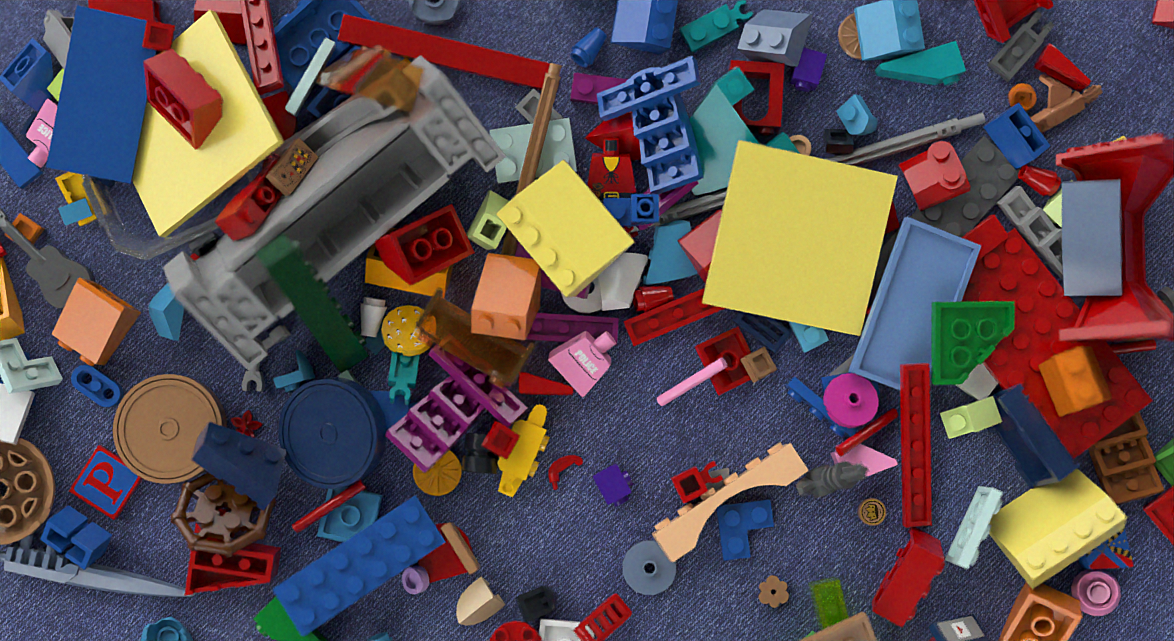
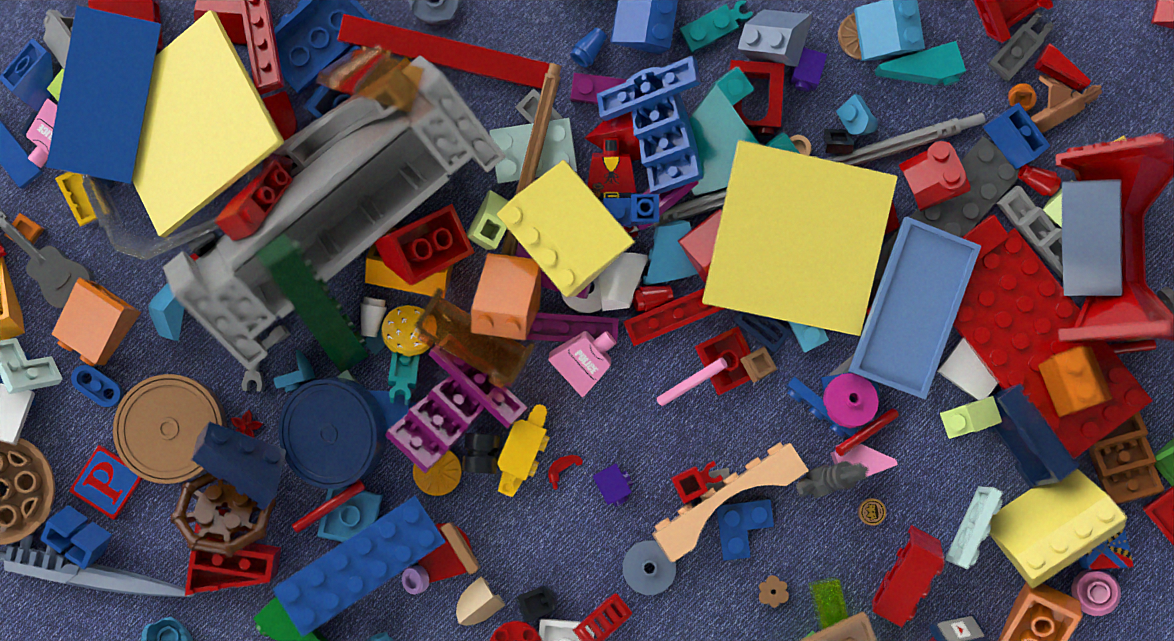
dark azure sticker [58,198,92,226] -> none
red tile [142,20,175,52] -> none
red slope [143,49,223,150] -> none
medium nougat tile [266,138,318,196] -> none
light aqua tile [285,38,336,117] -> none
red plate [481,422,520,460] -> none
red slope [519,372,574,396] -> none
red tile [900,363,932,527] -> none
green plate [931,301,1015,385] -> none

